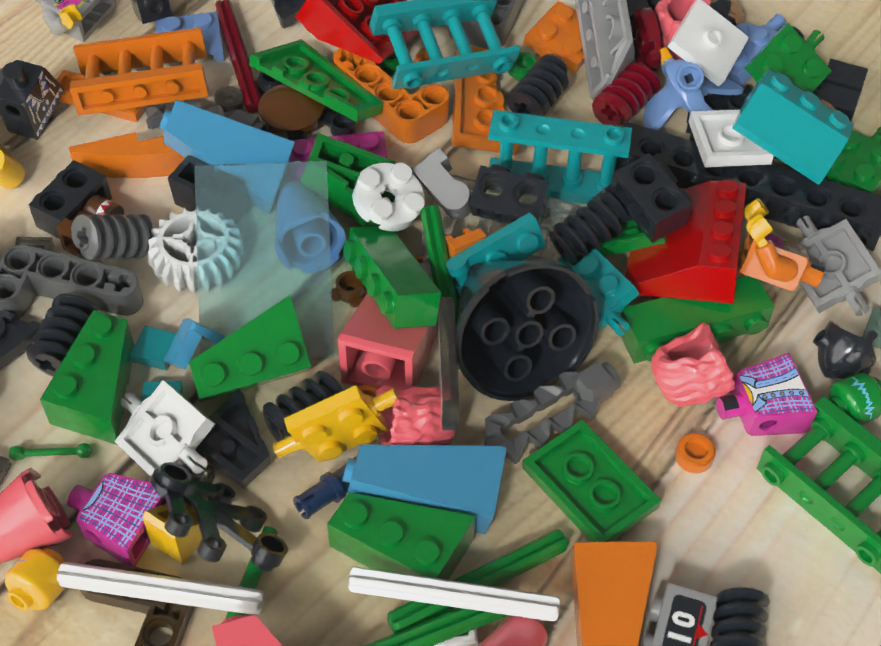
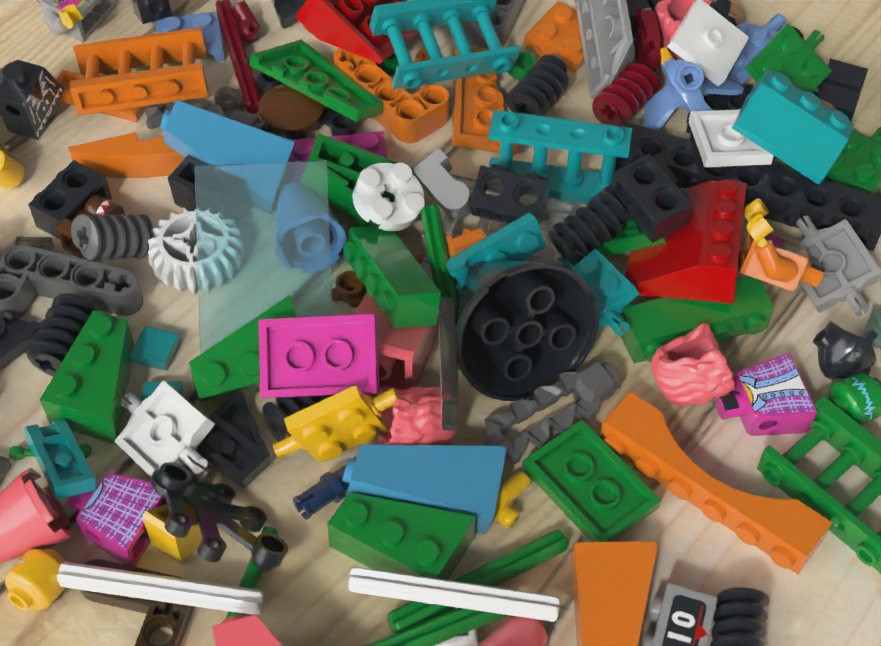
dark azure tile [163,318,225,370] -> none
orange tile [675,433,716,473] -> none
none -> teal plate [24,418,96,500]
none -> dark red arm [232,0,260,43]
none -> dark pink plate [259,314,380,399]
none -> yellow arm [493,472,530,529]
none -> orange arch [600,391,832,575]

